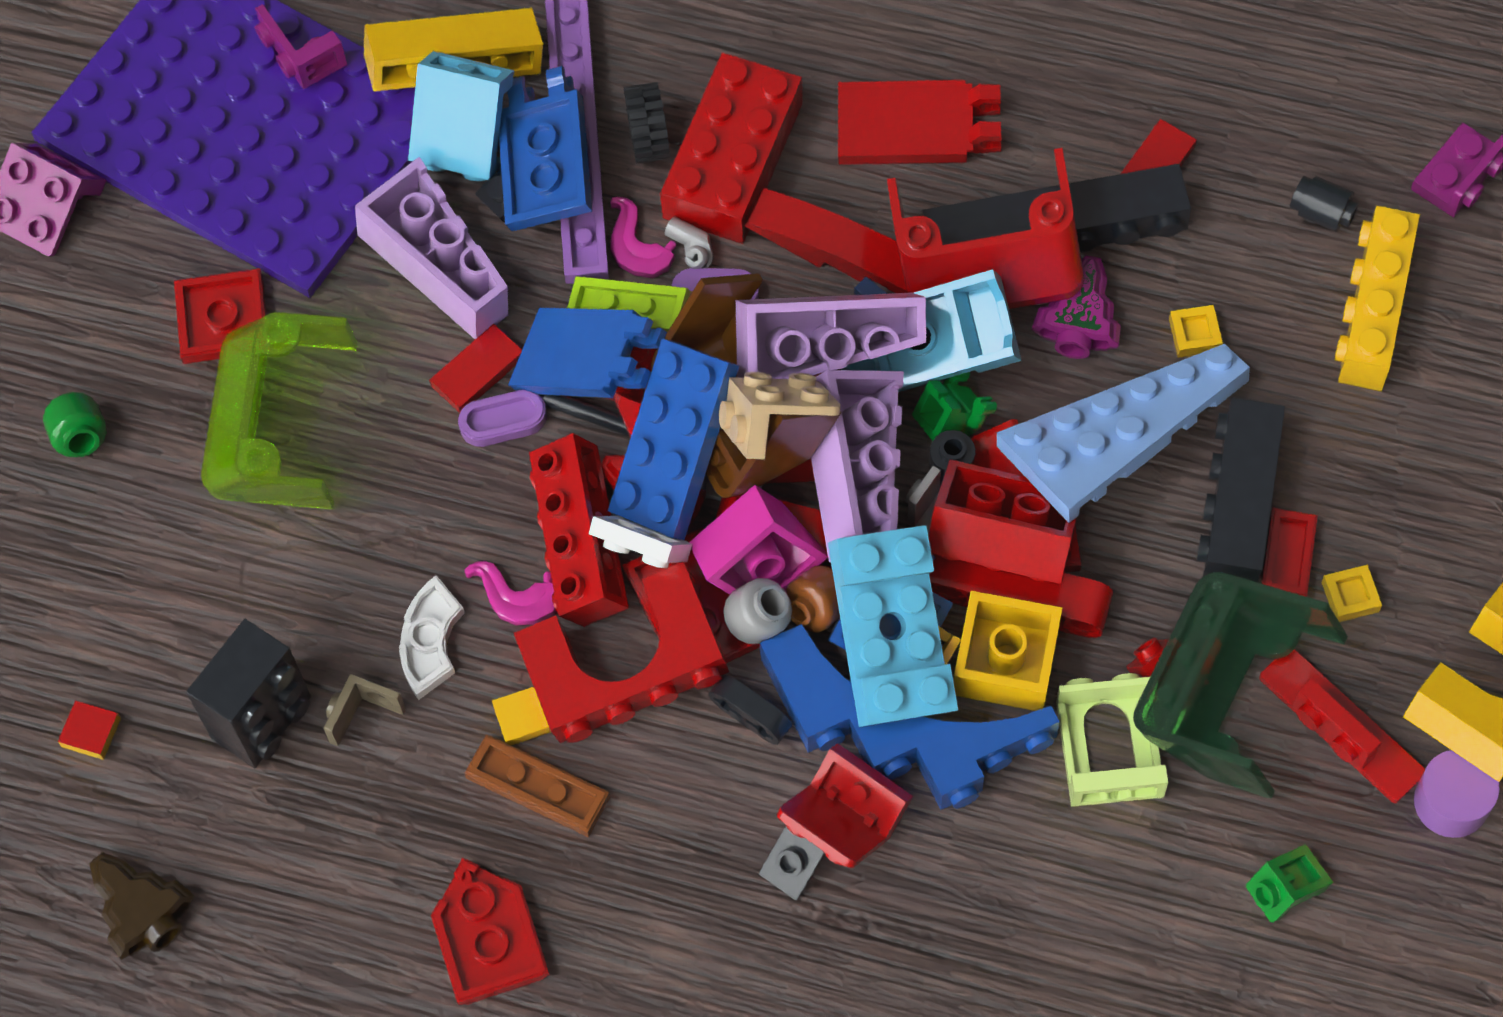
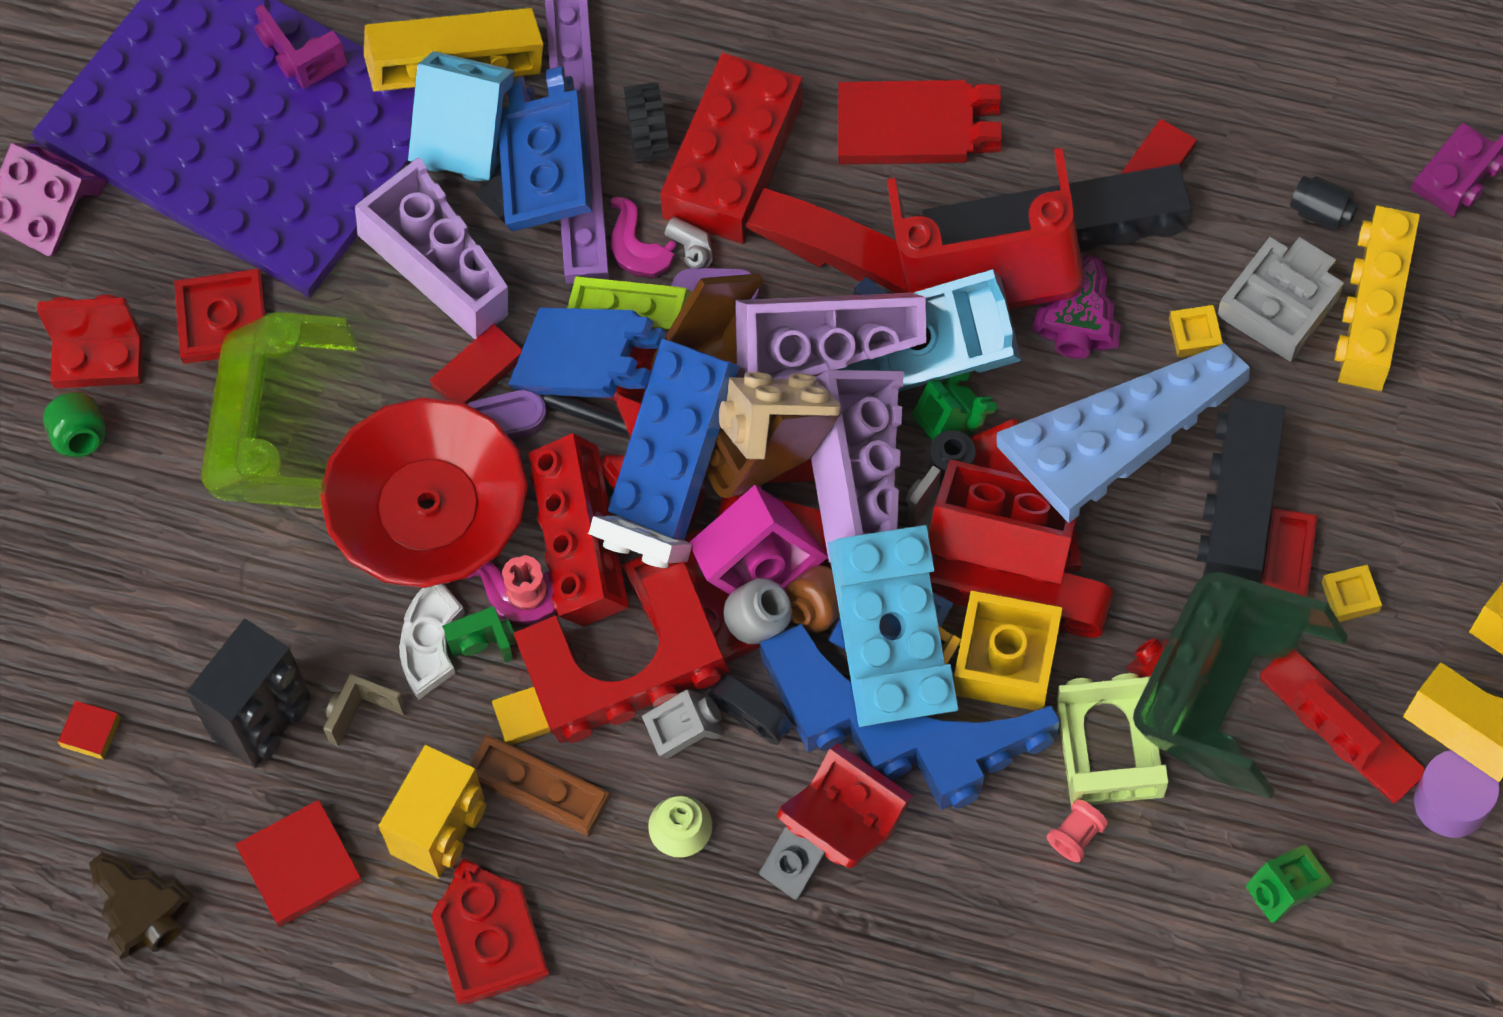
none -> red bracket [37,294,143,389]
none -> red tile [235,800,362,927]
none -> red dish [320,397,528,588]
none -> yellow brick [378,745,486,879]
none -> green bracket [442,606,517,663]
none -> coral bush [502,555,547,610]
none -> light grey bracket [642,690,724,759]
none -> yellowish green cone [648,795,712,858]
none -> coral bush [1046,799,1108,863]
none -> light grey piece [1217,237,1344,362]

